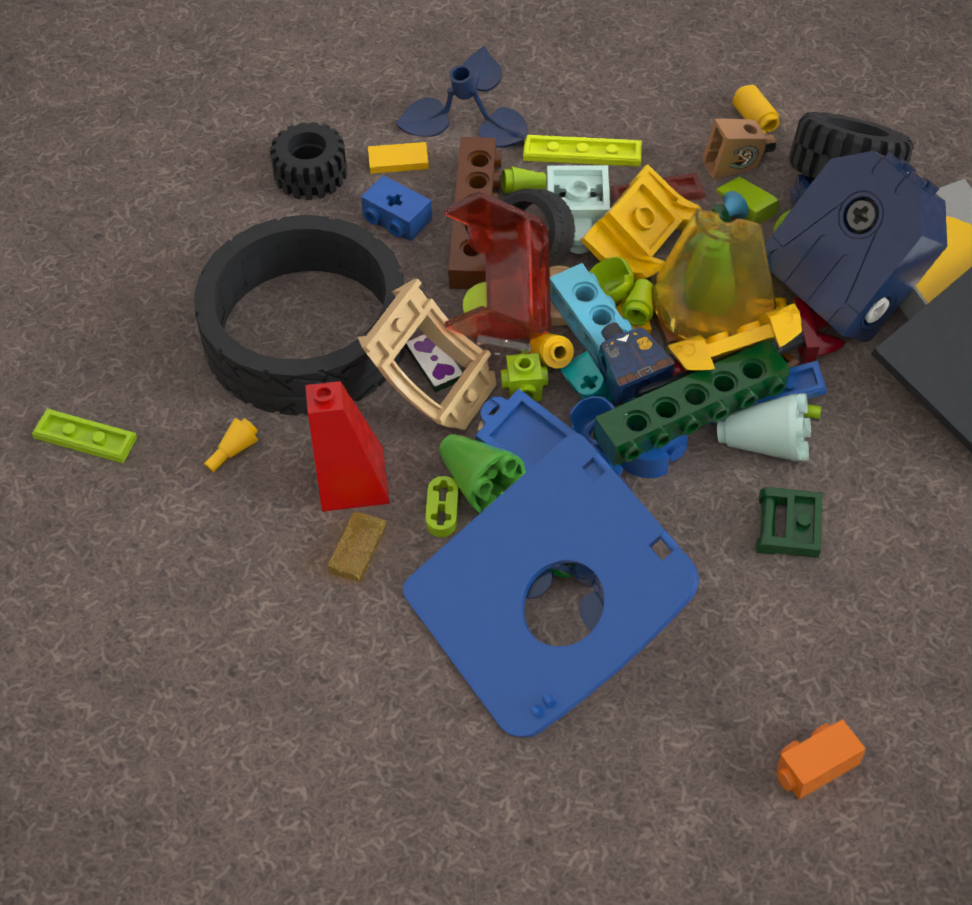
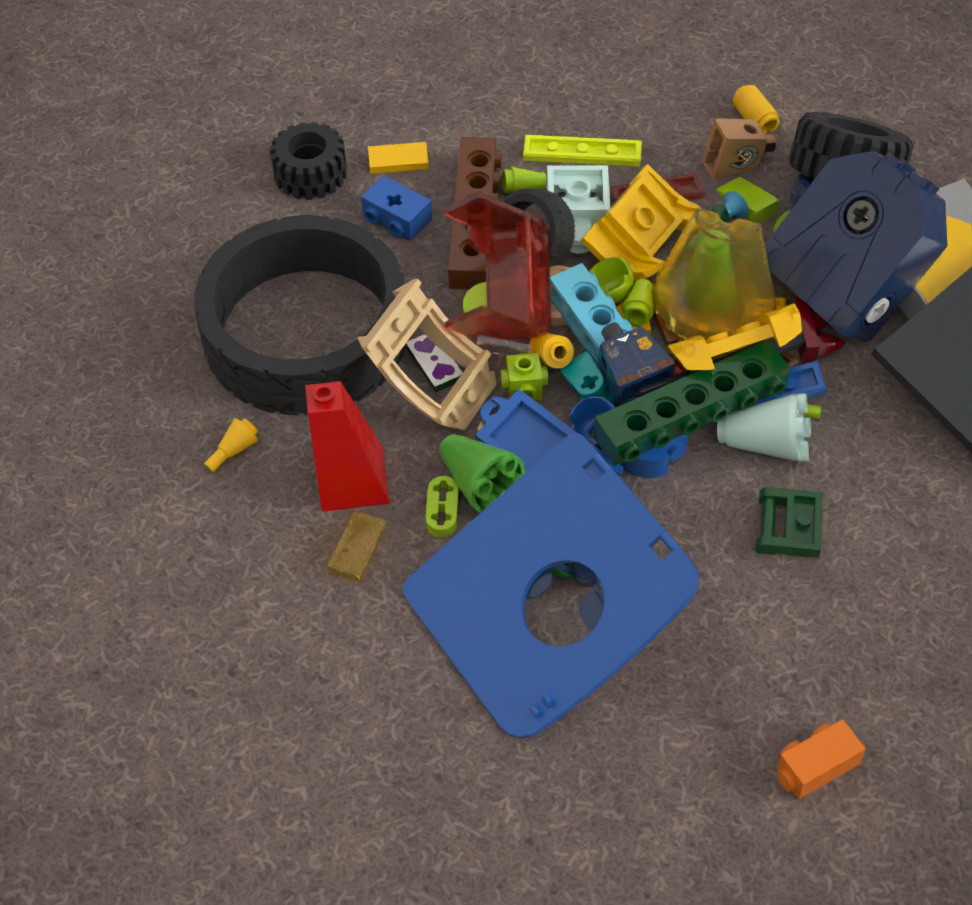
lime tile [32,409,137,463] -> none
dark blue plant [396,46,528,148] -> none

